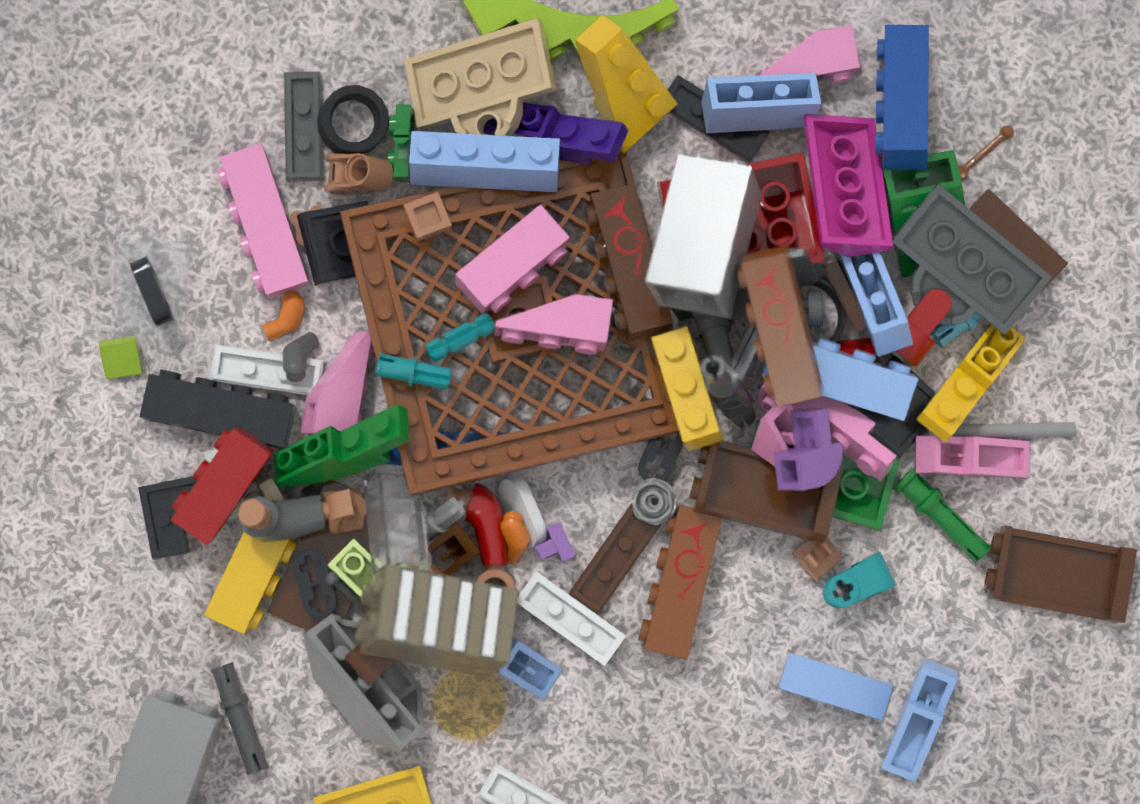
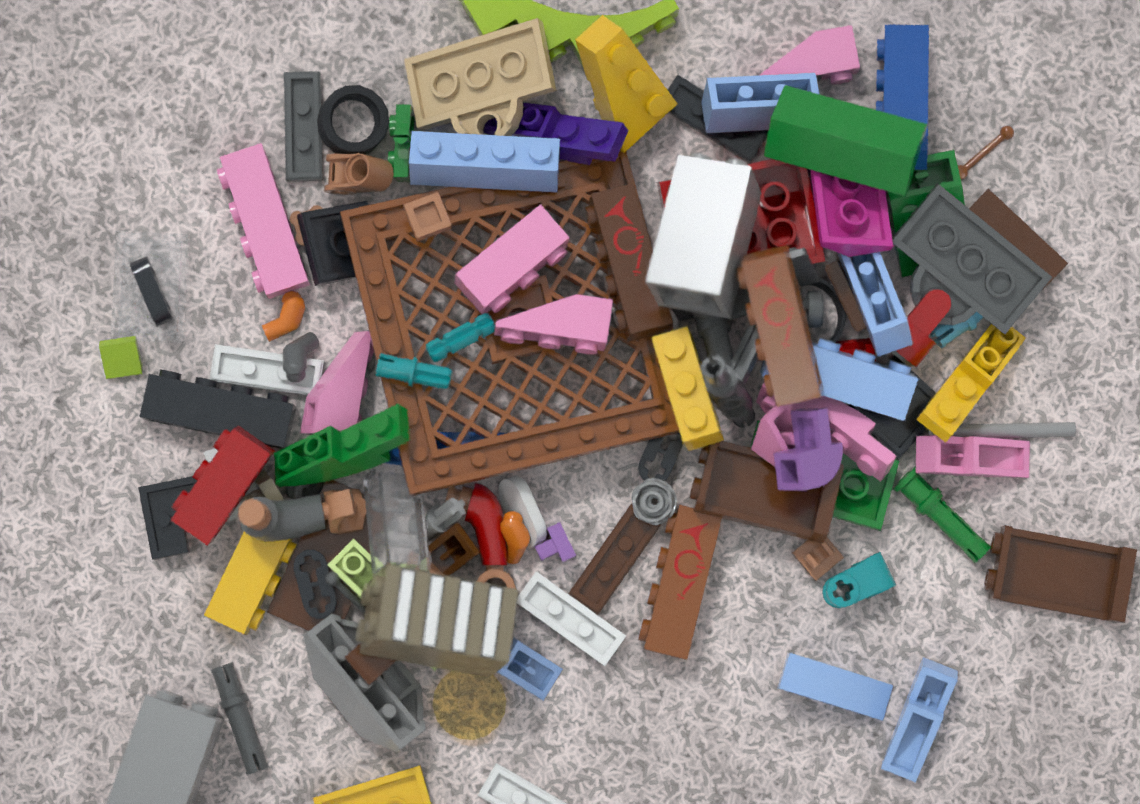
none -> green slope [764,85,927,197]

